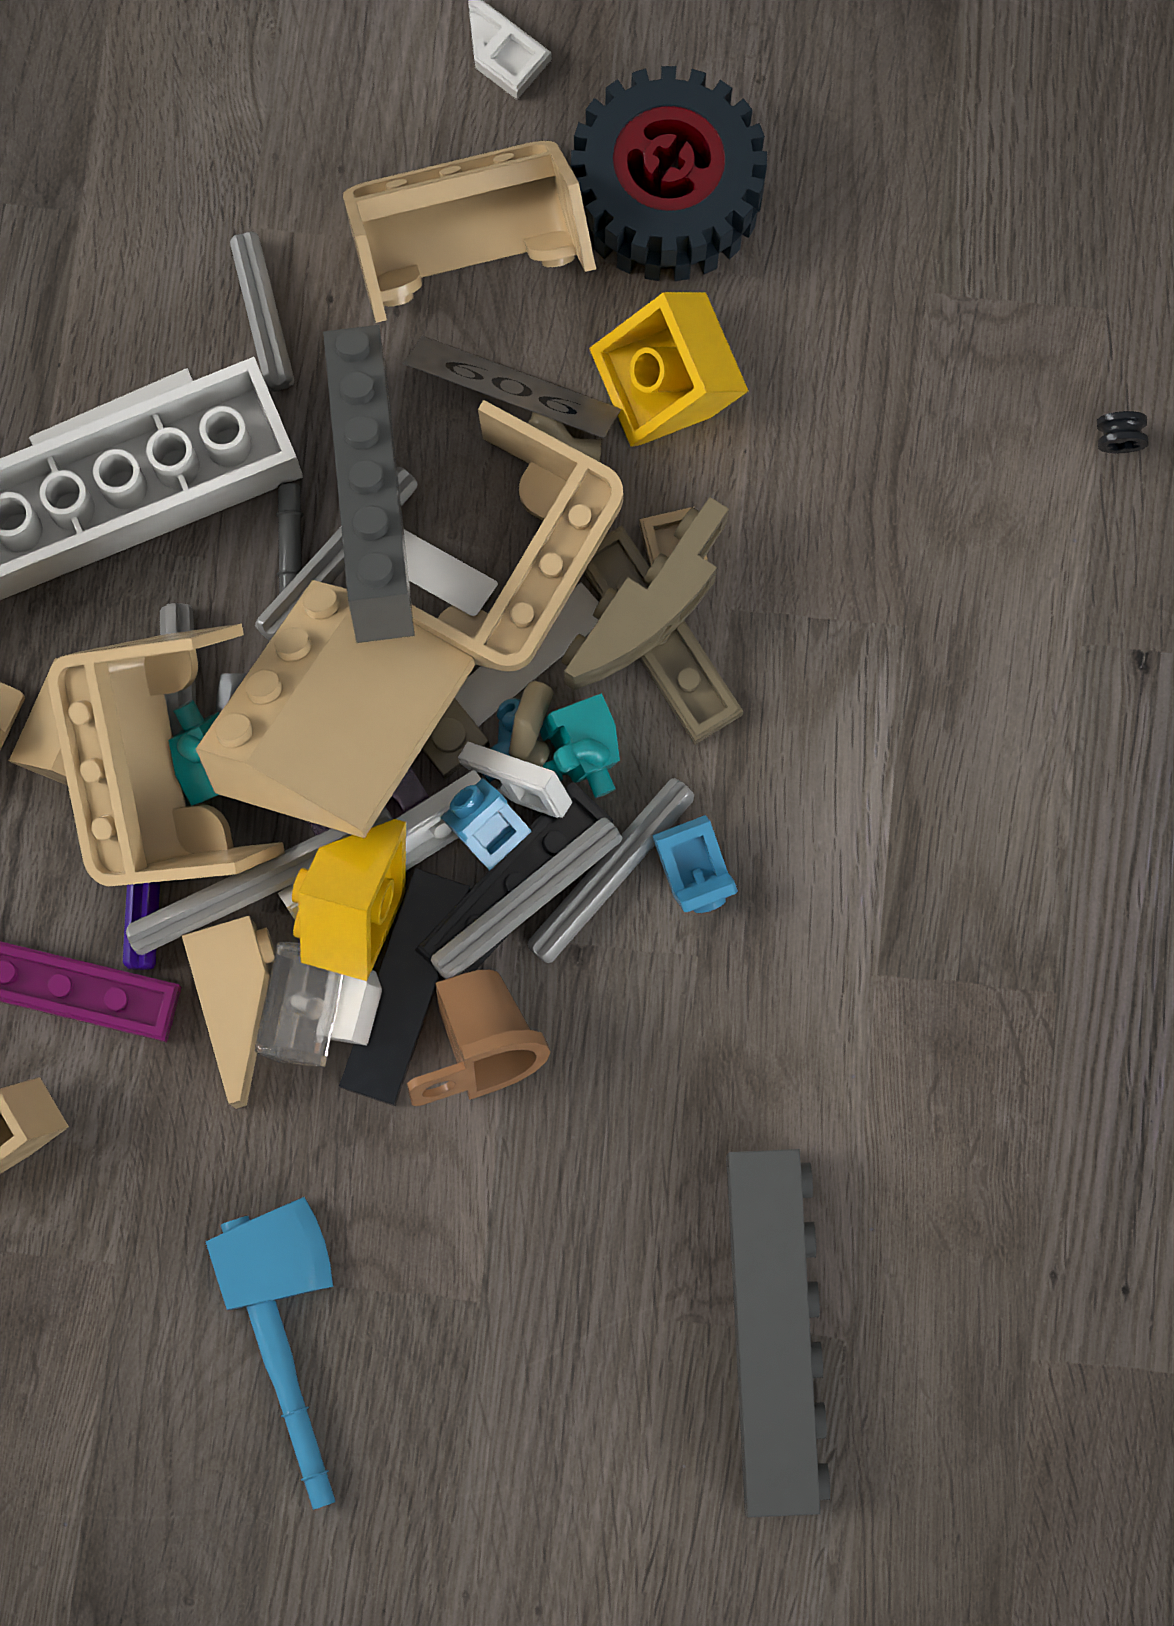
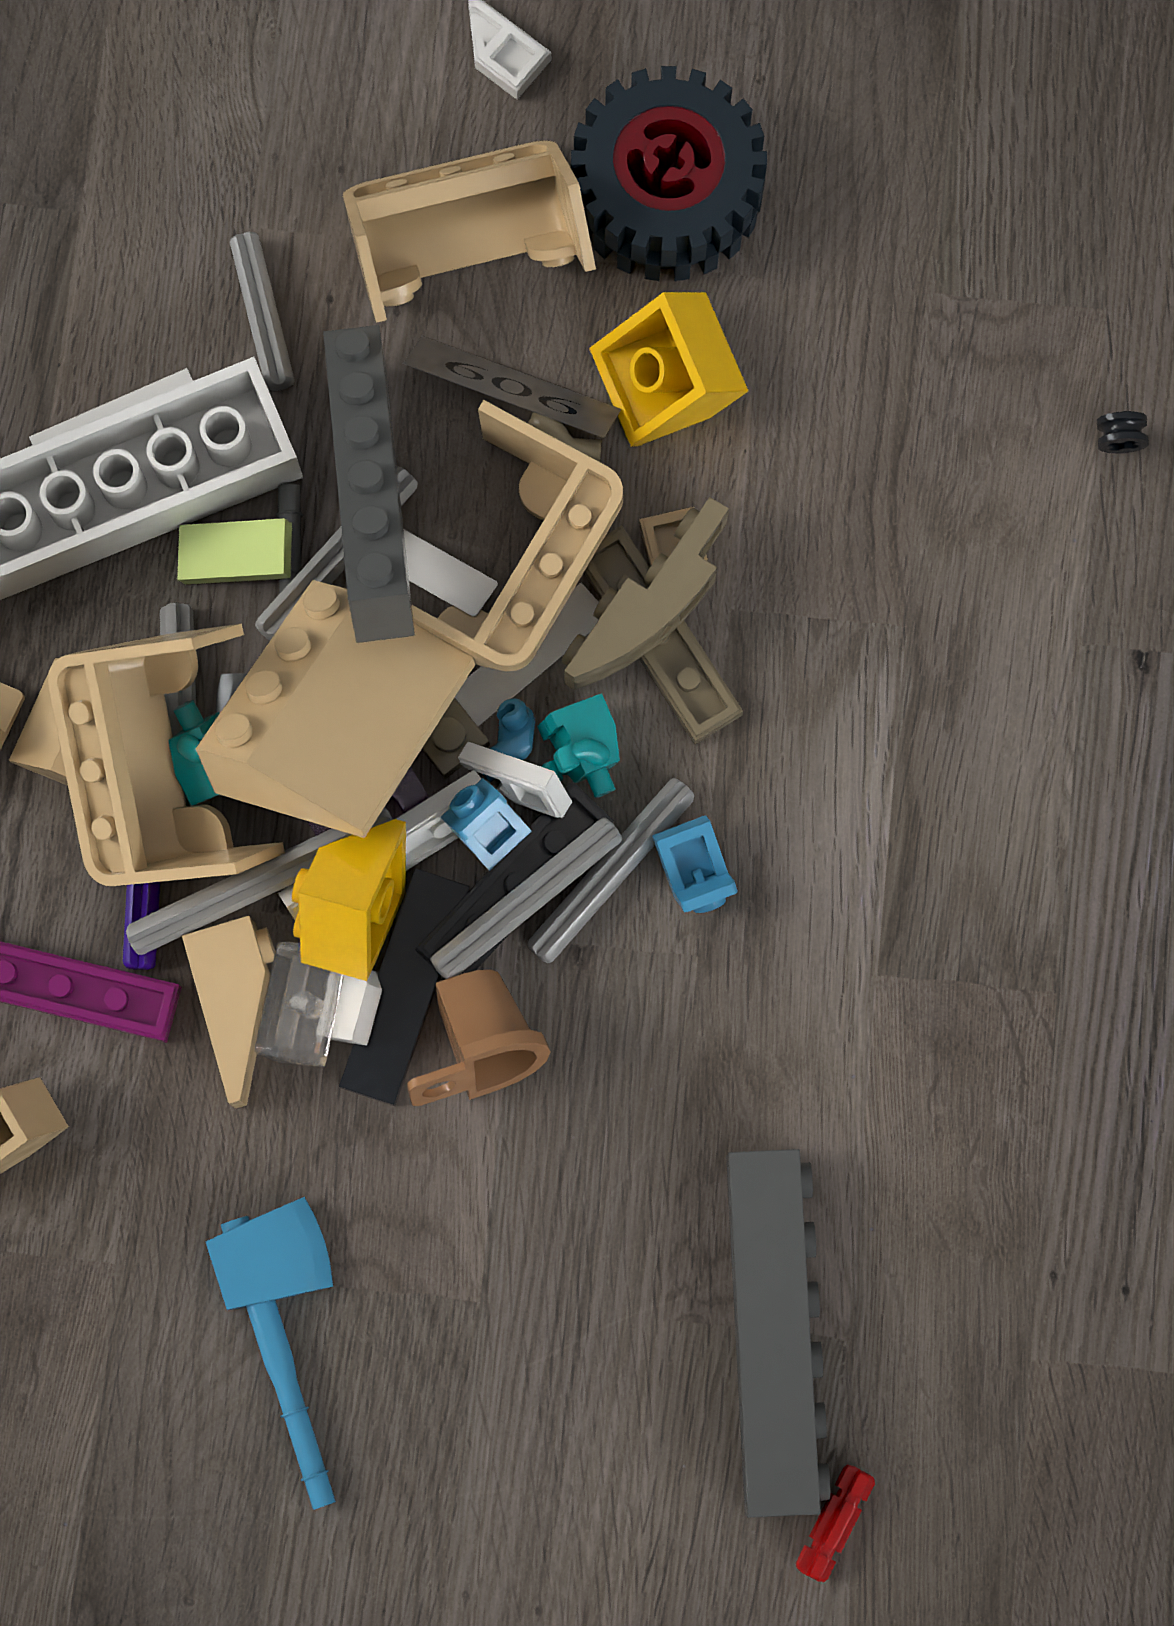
dark tan arm [508,681,554,767] -> none
none -> yellowish green tile [177,518,292,584]
none -> red axle [796,1465,875,1582]

